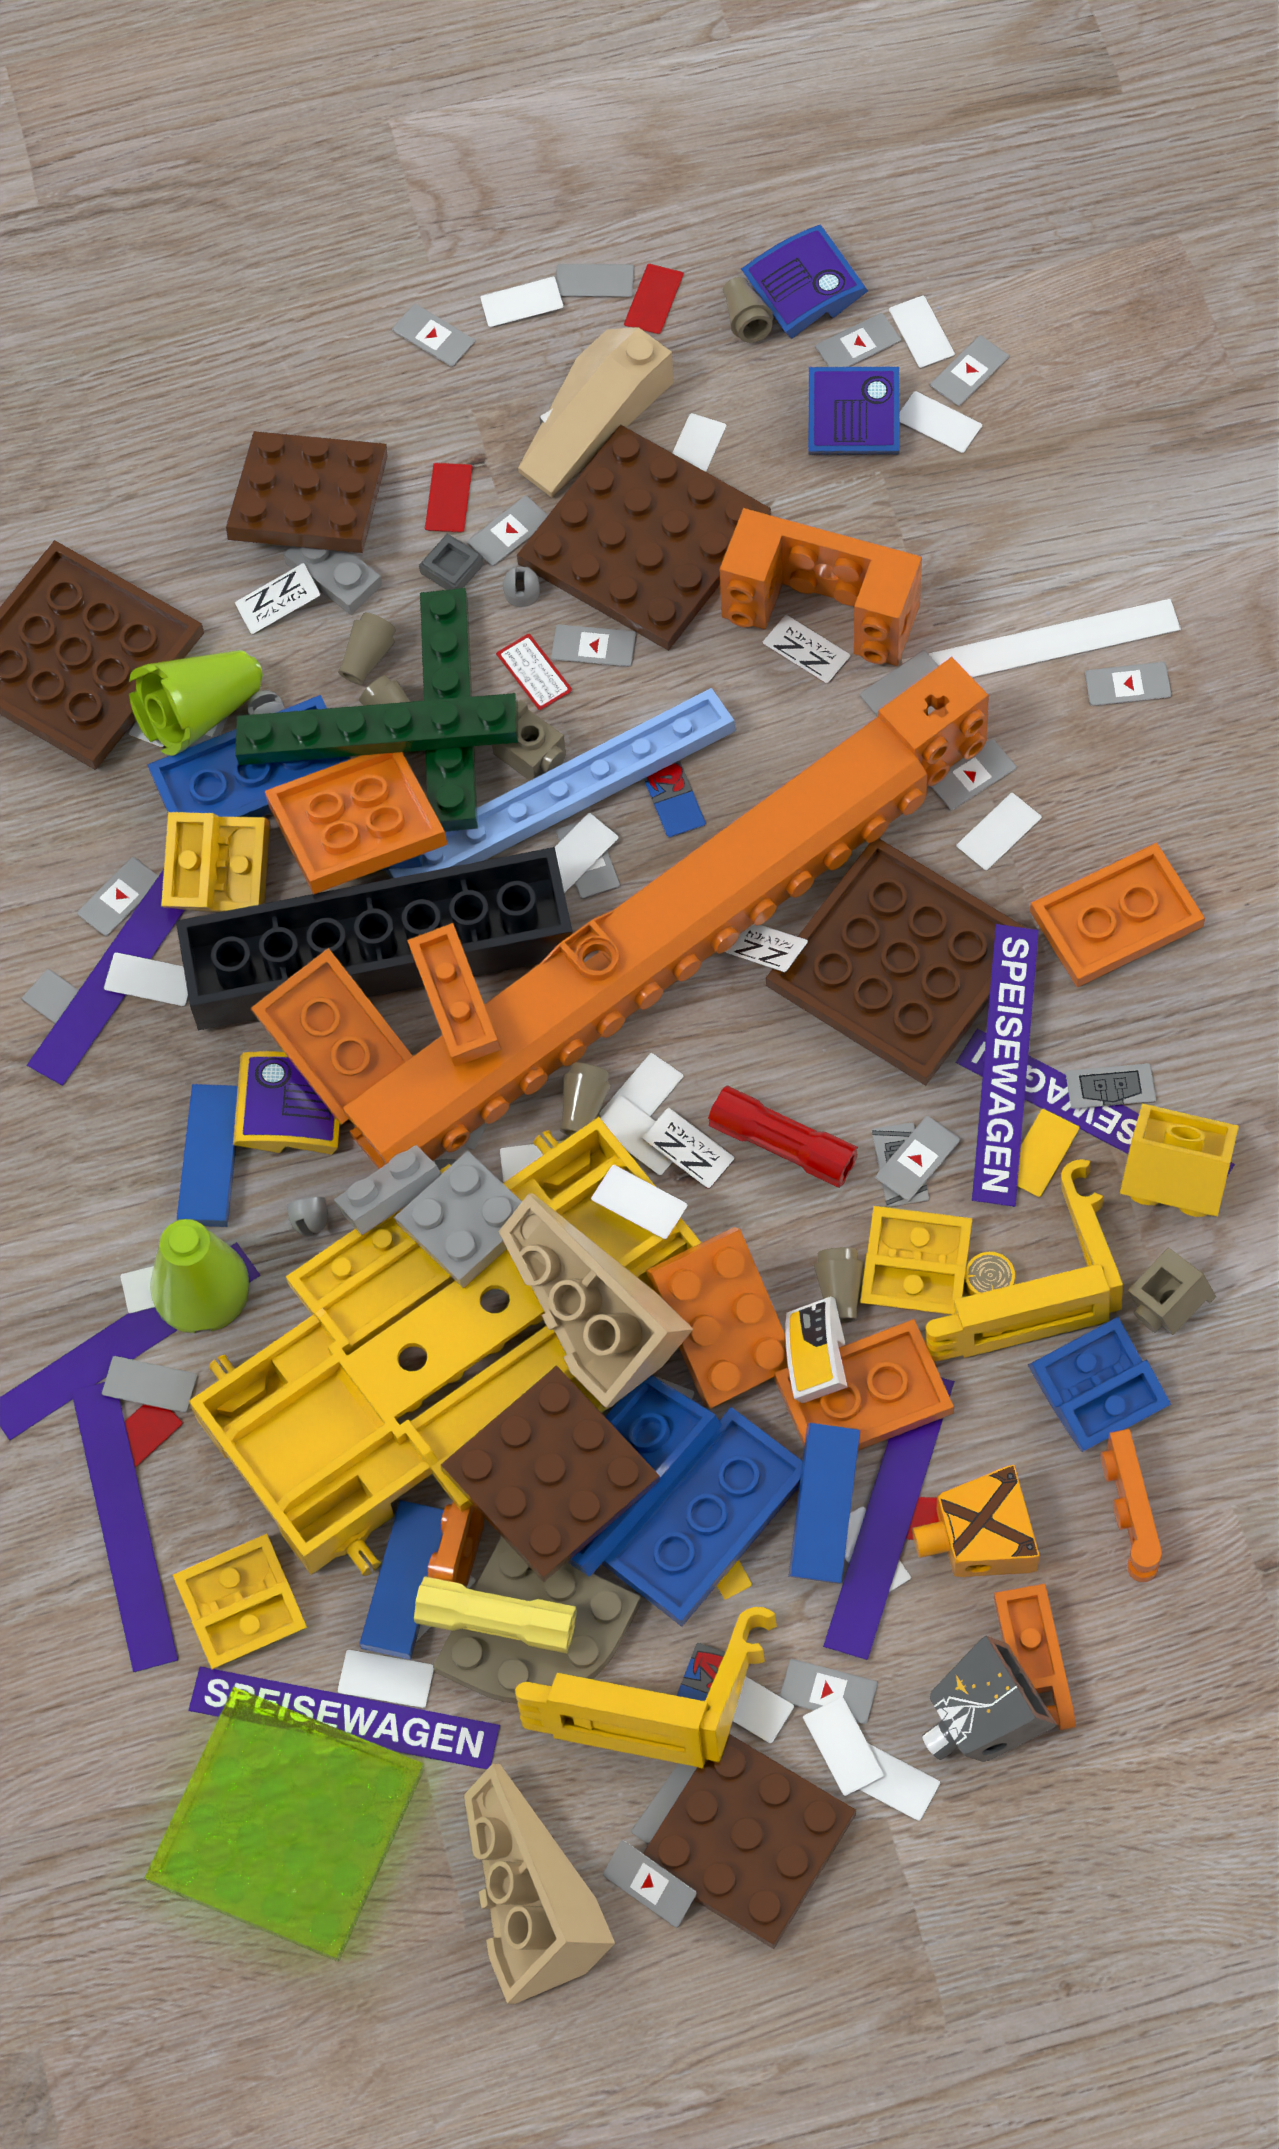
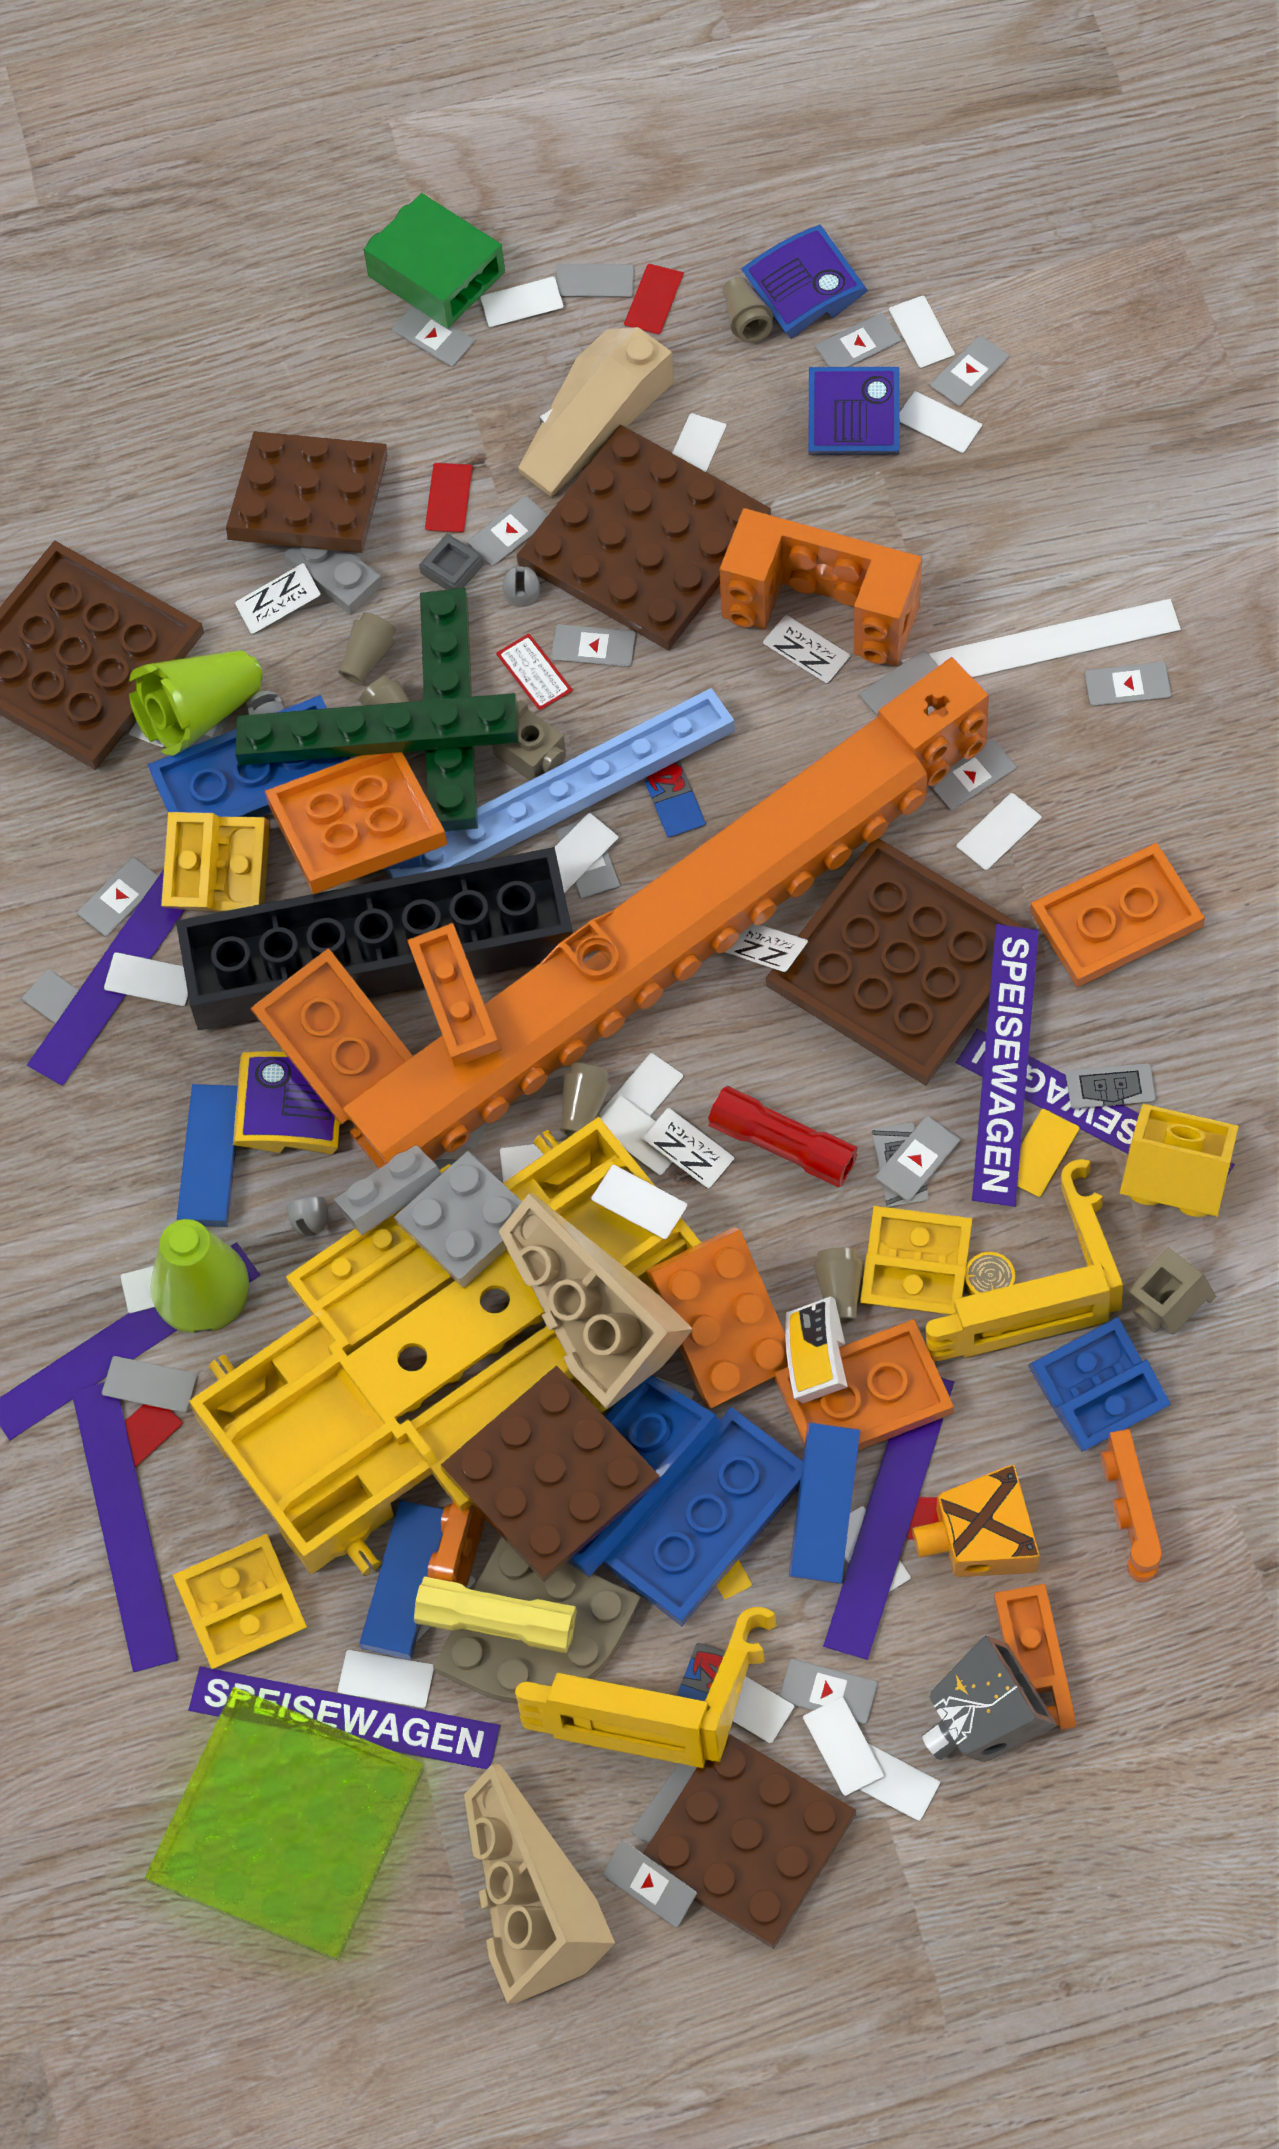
none -> green brick [363,192,505,329]

